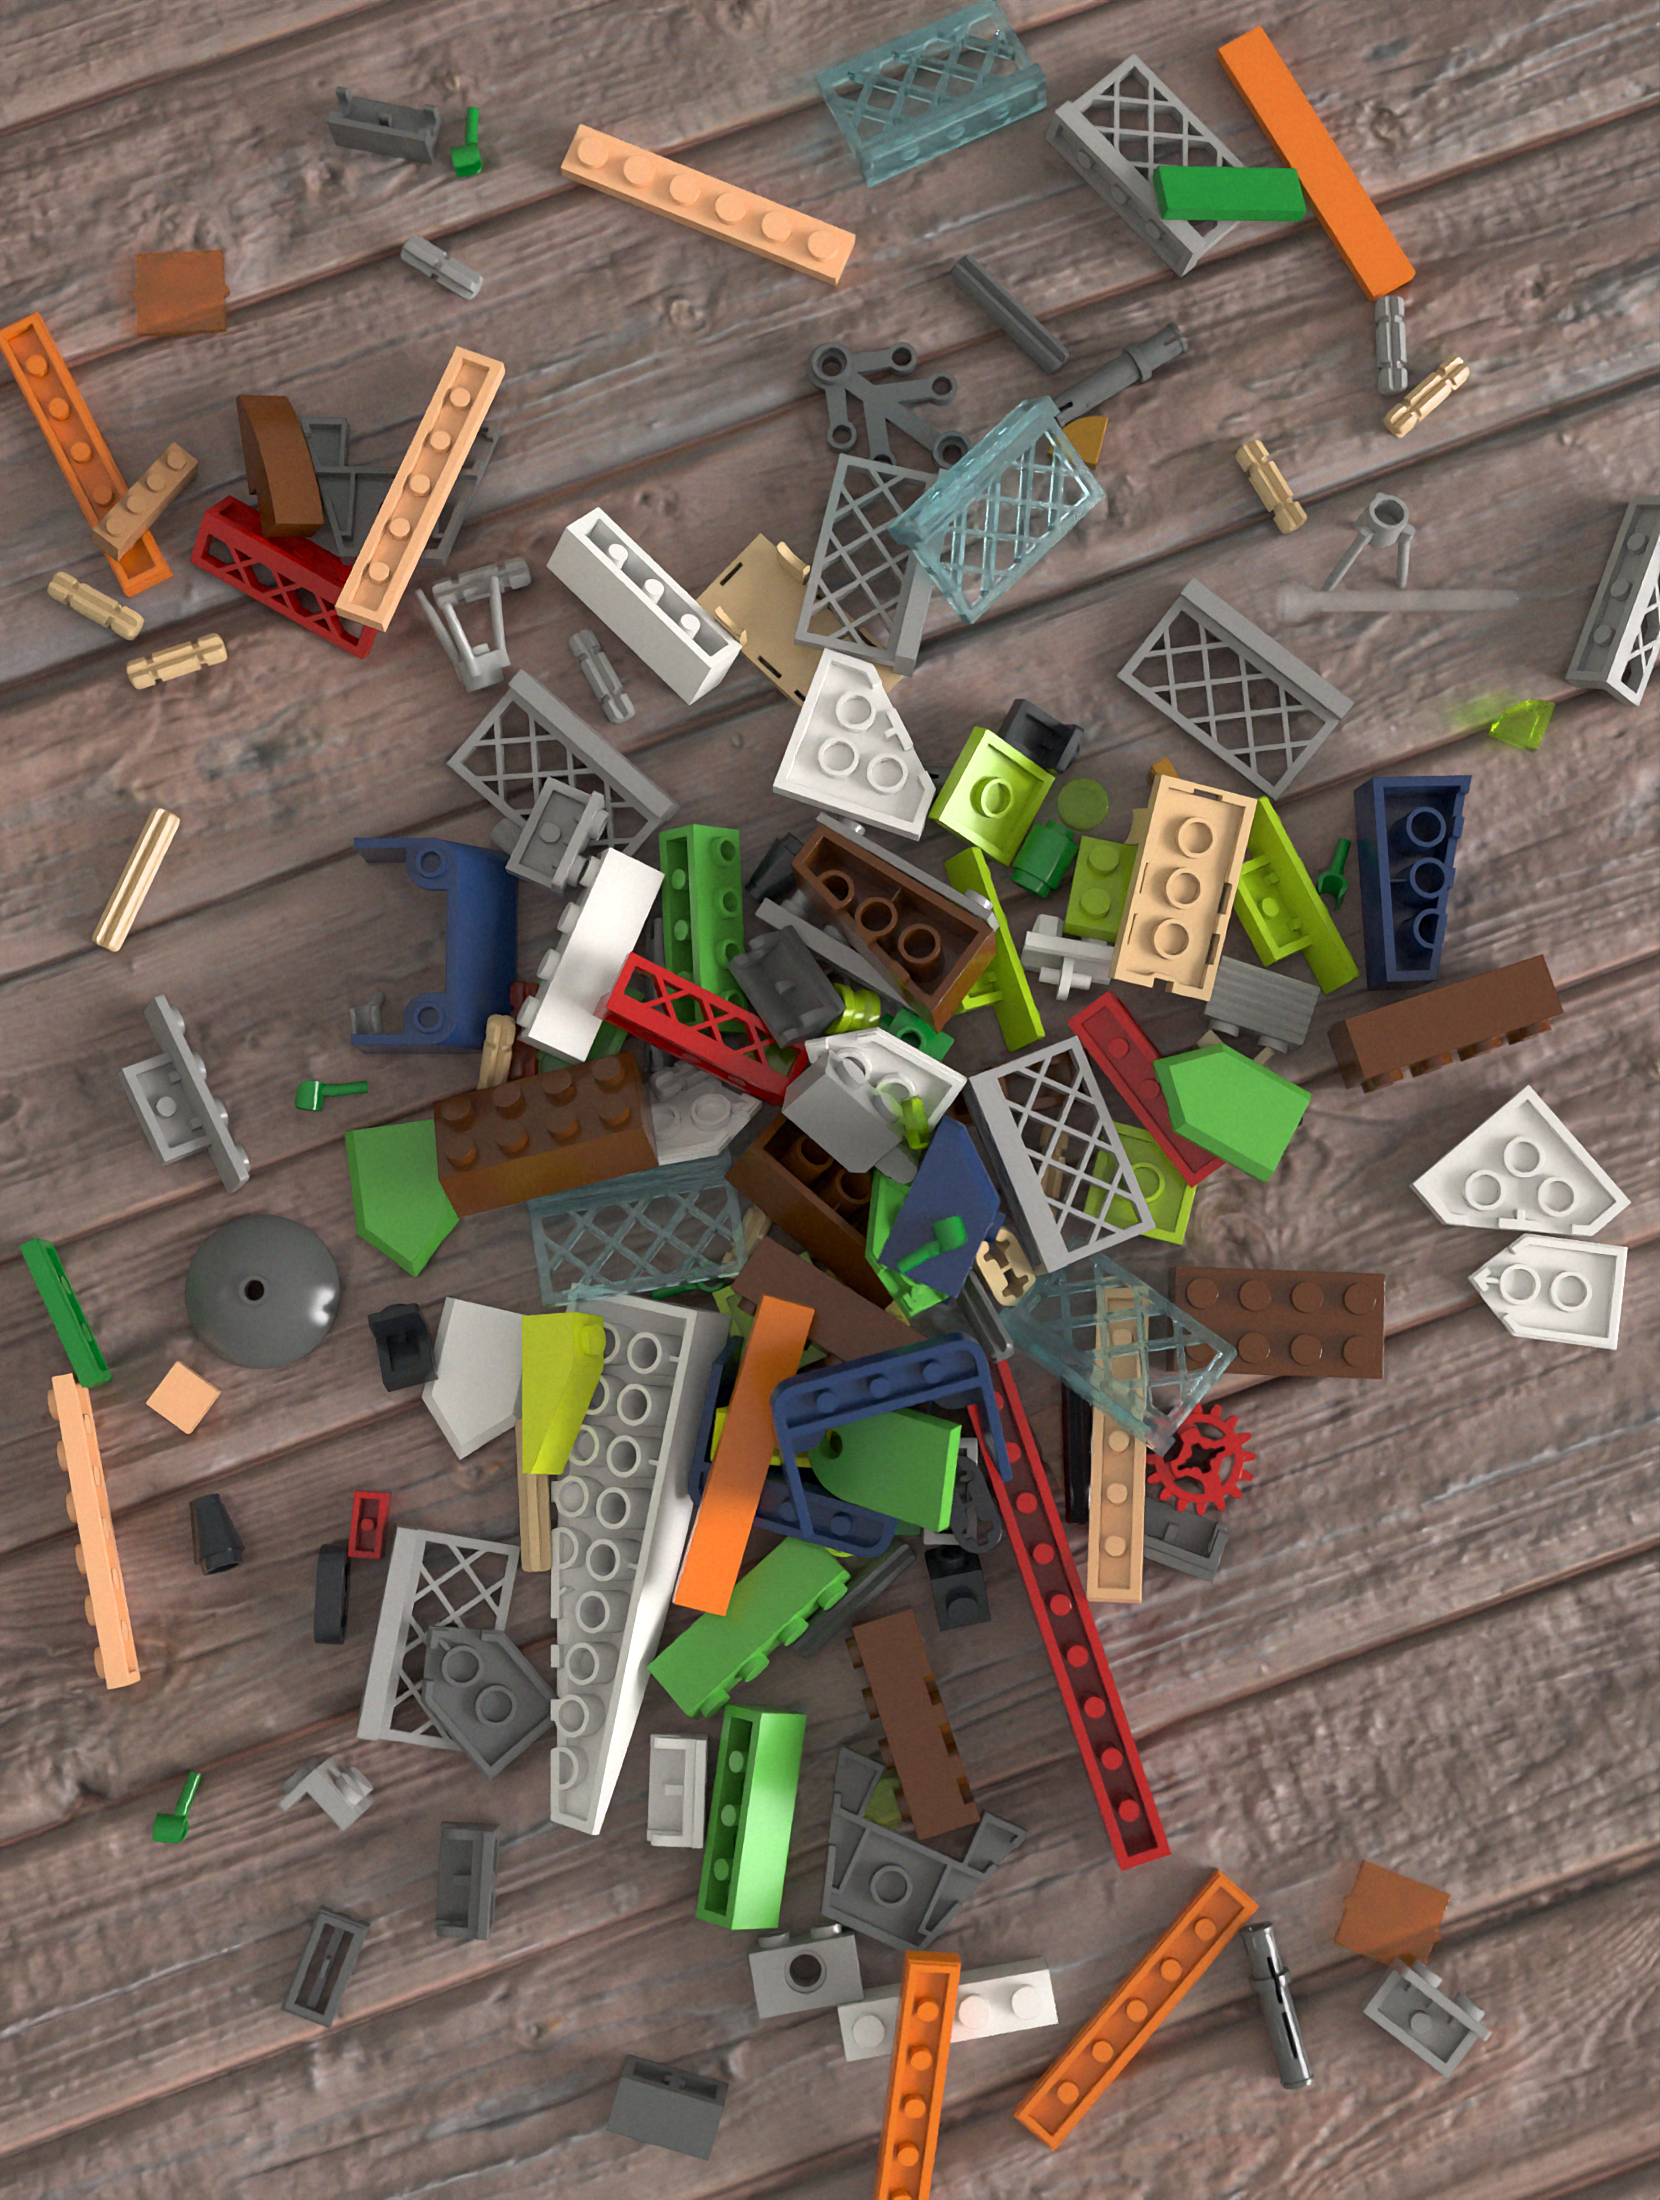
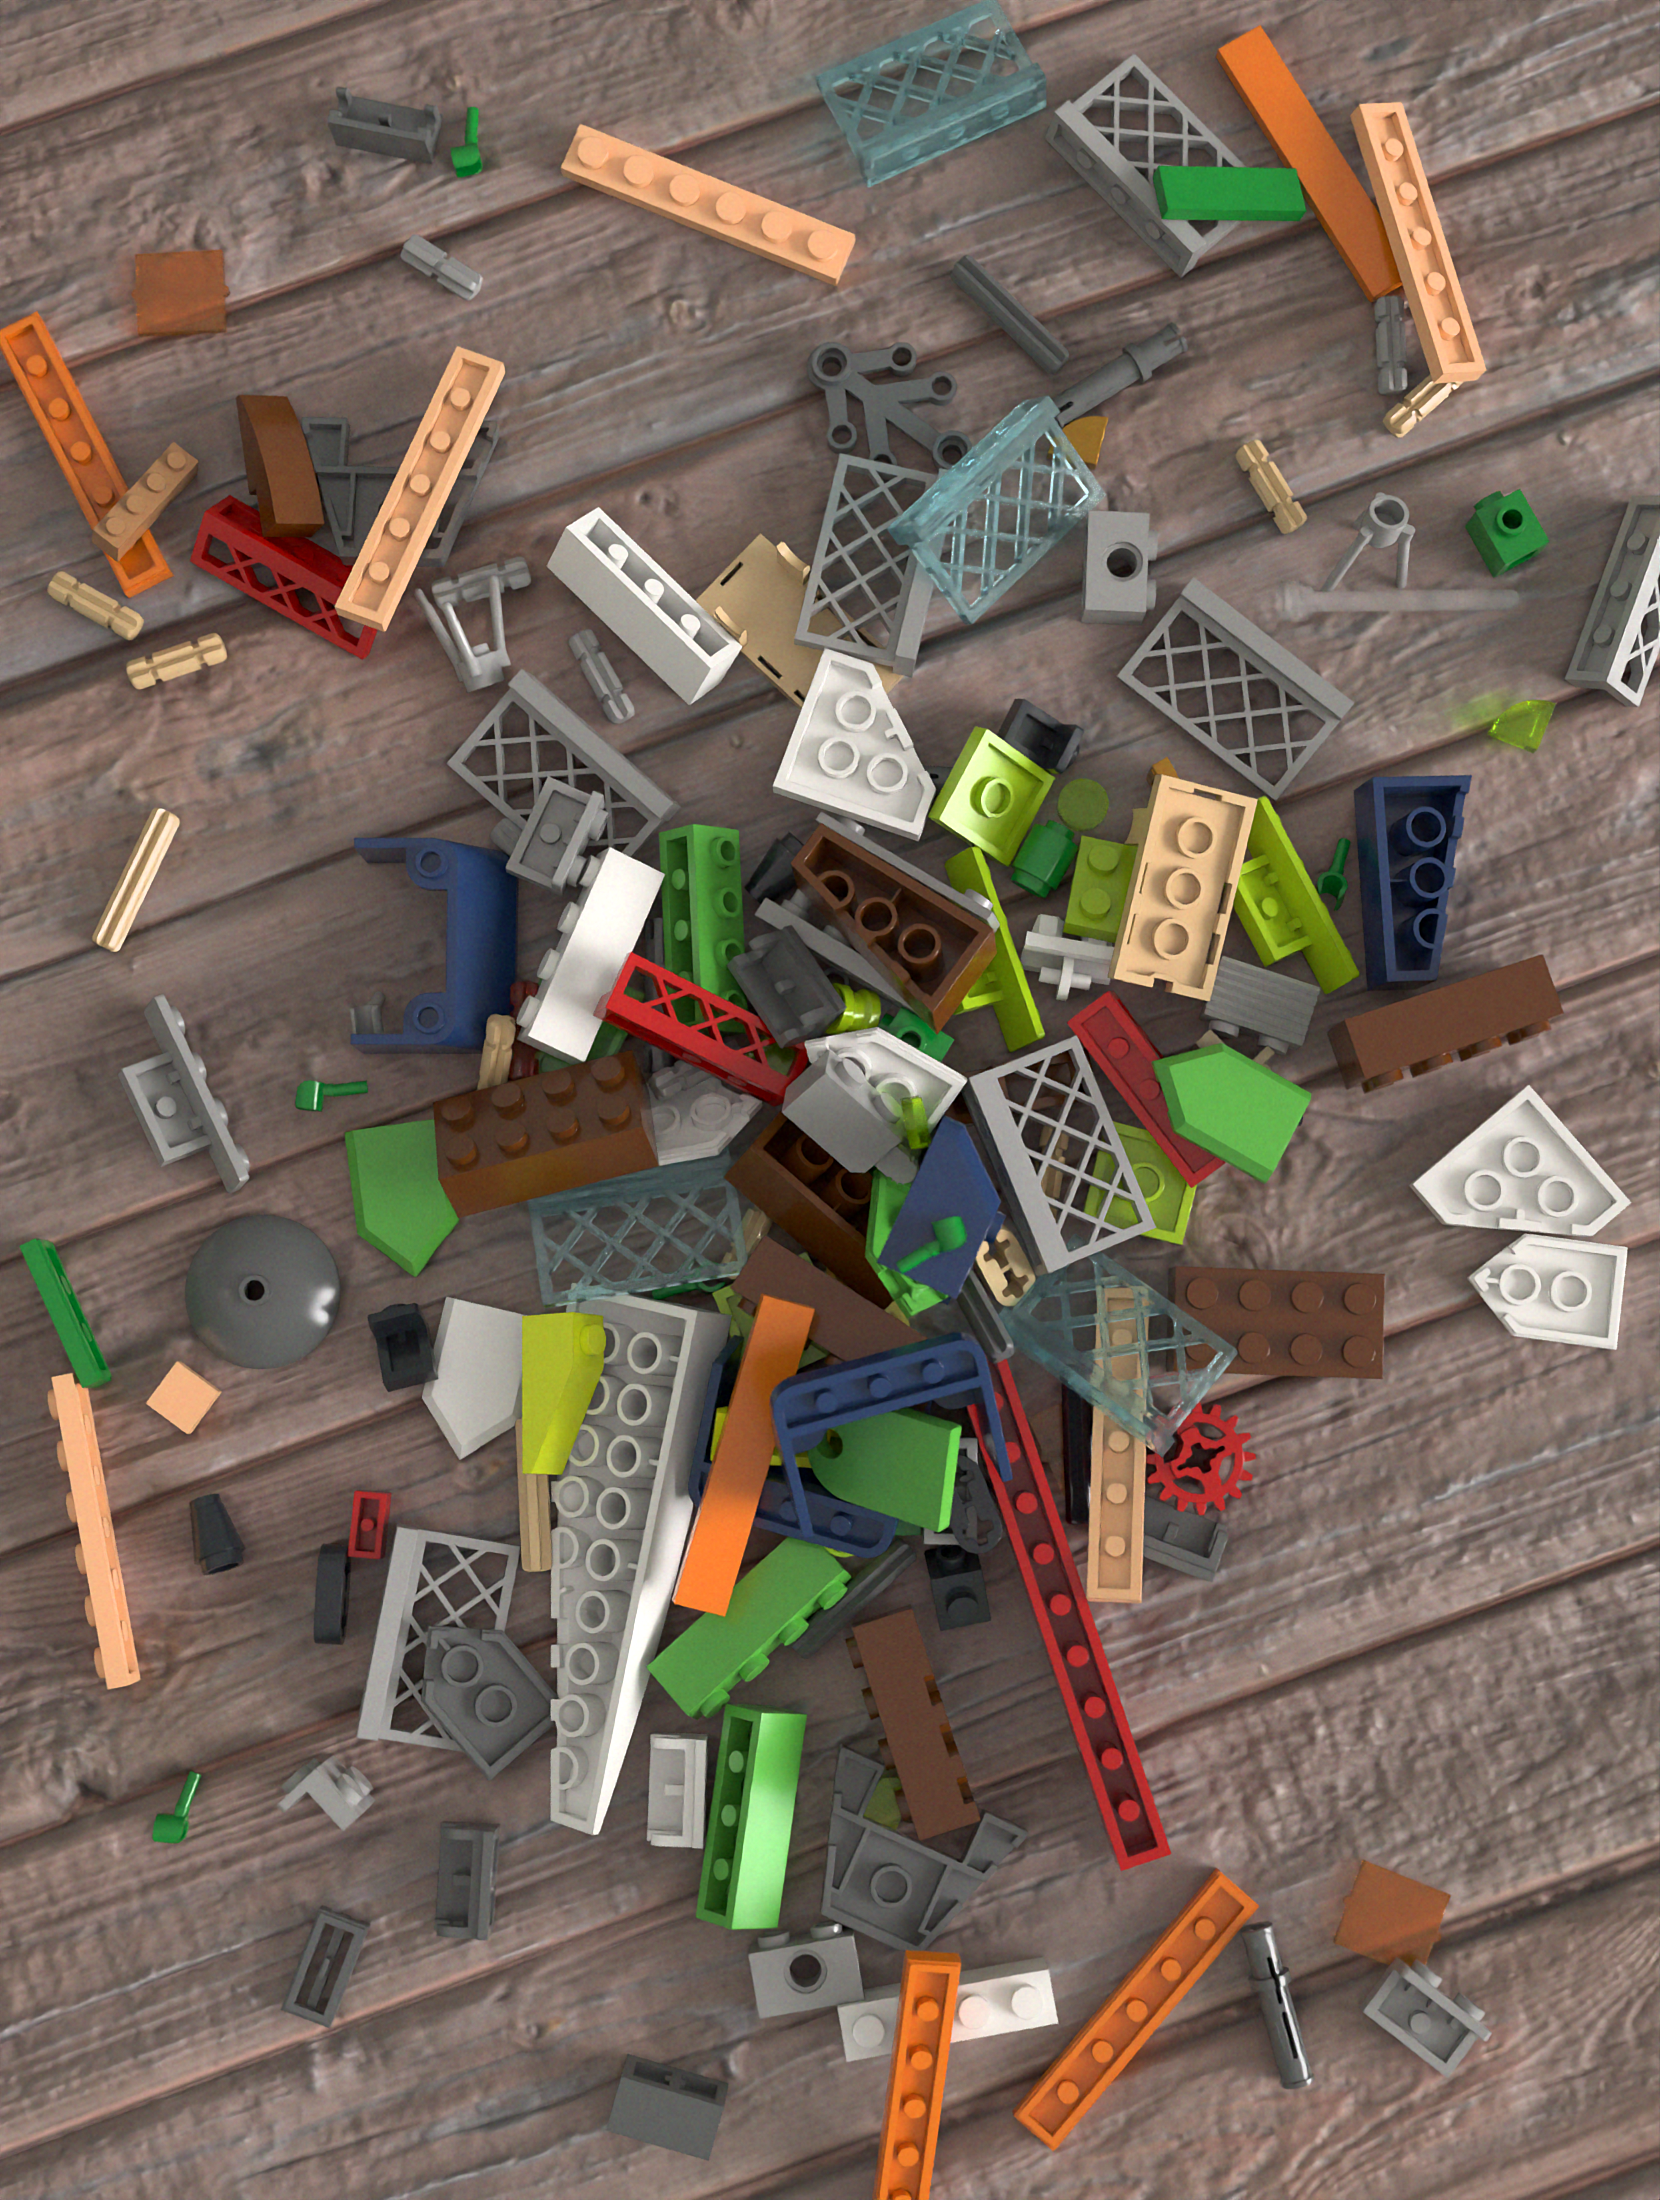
none -> light grey brick [1081,510,1158,625]
none -> light nougat plate [1350,102,1486,384]
none -> green brick [1465,489,1549,578]

